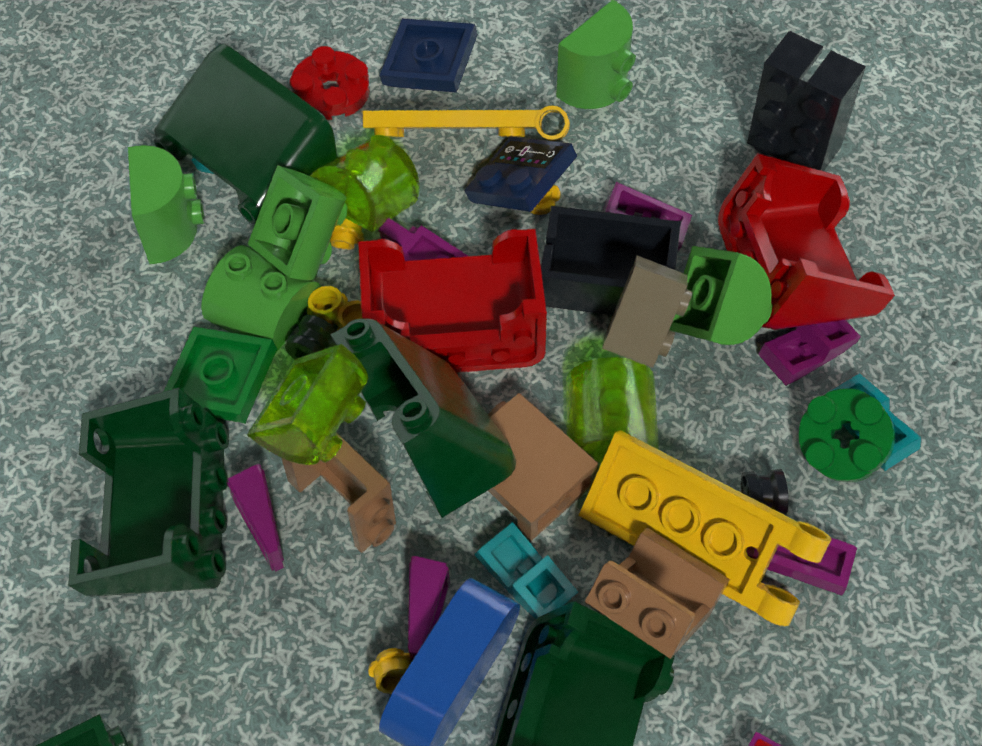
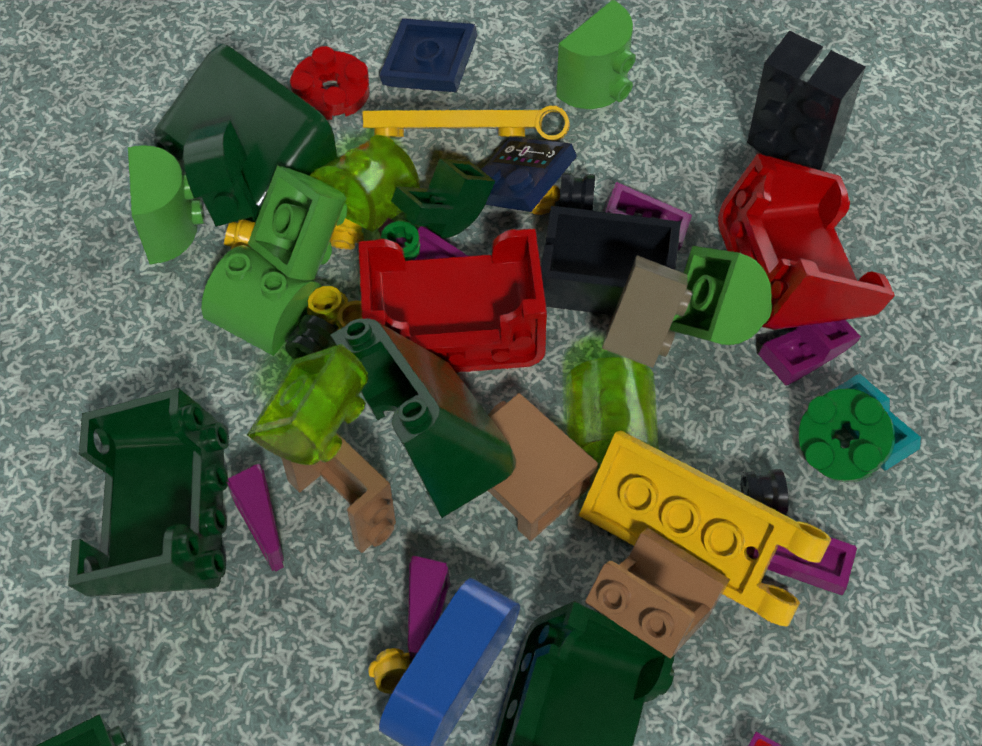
green plate [163,327,277,424] -> none
teal slope [474,522,578,619] -> none
none -> dark green brick [183,119,258,227]
none -> yellow plate [224,219,255,250]
none -> green bush [380,221,421,261]
none -> dark green brick [391,159,495,239]
none -> black wheel [559,172,595,211]

